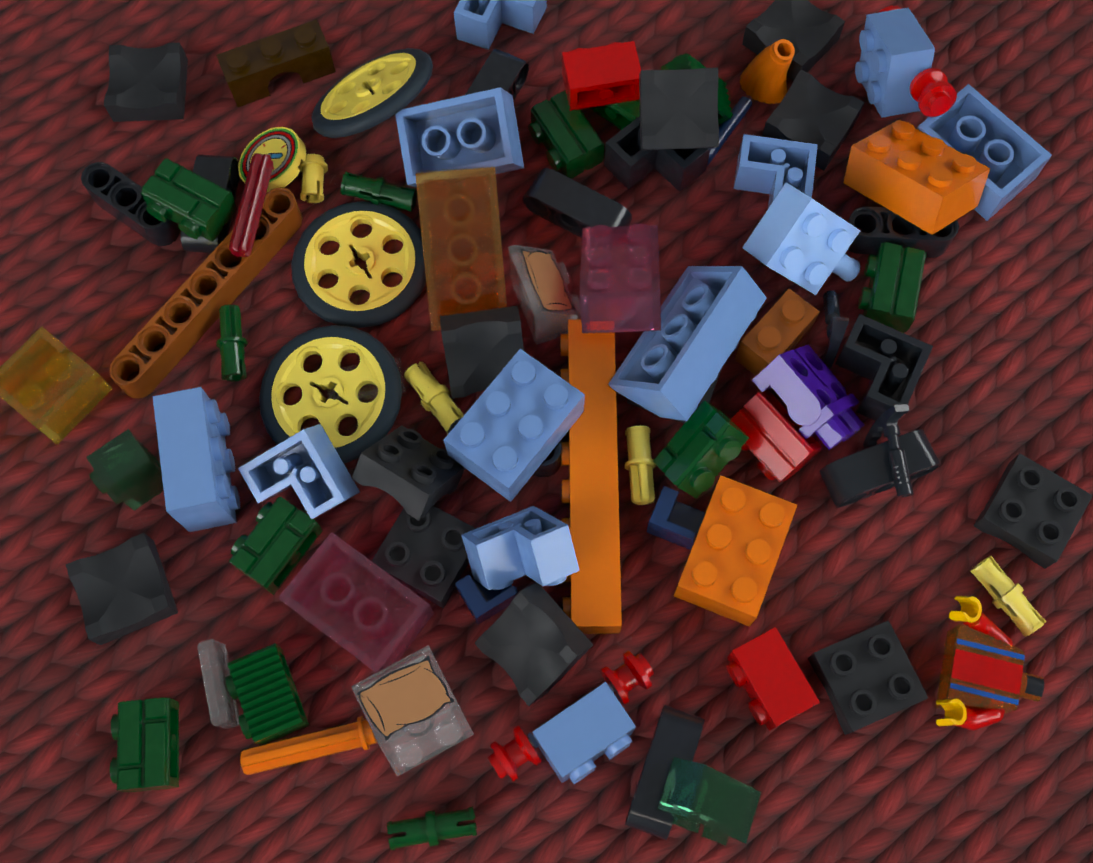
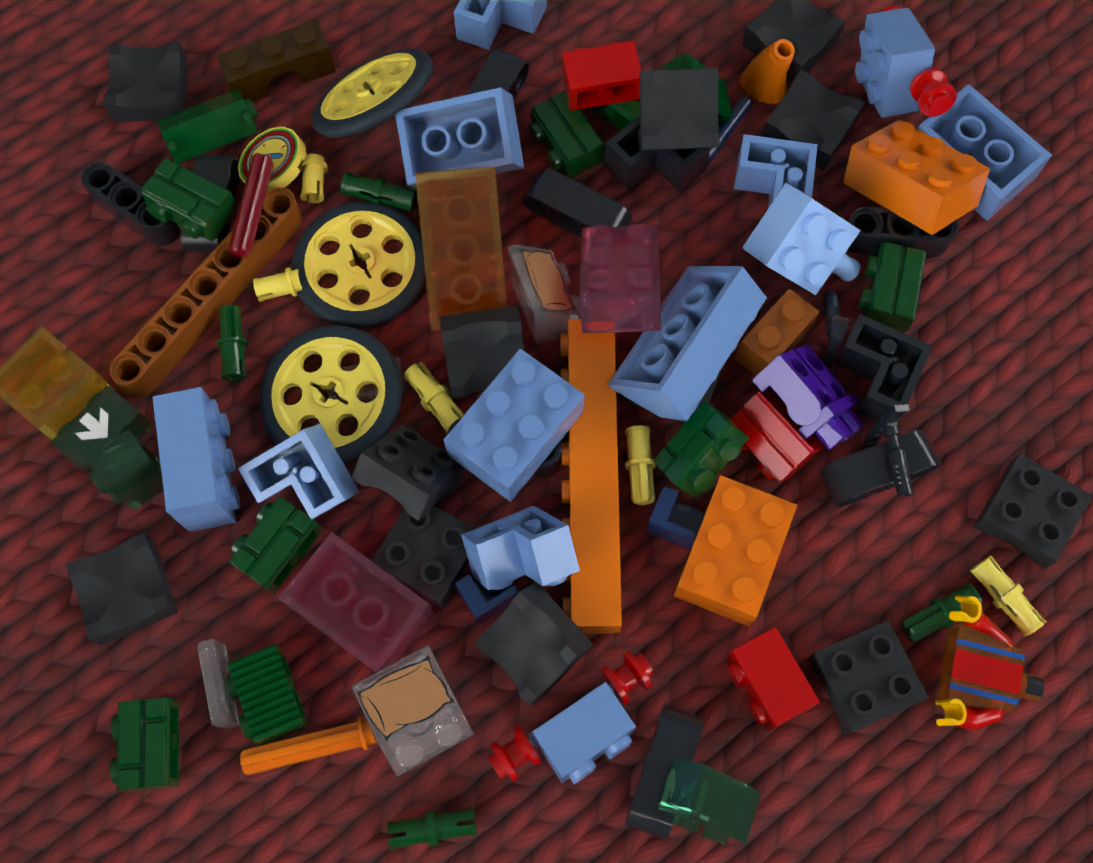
none -> clear green brick [51,385,153,483]
none -> dark green brick [157,89,259,164]
none -> light yellow pin [253,267,302,302]
none -> dark green axle [901,584,982,642]

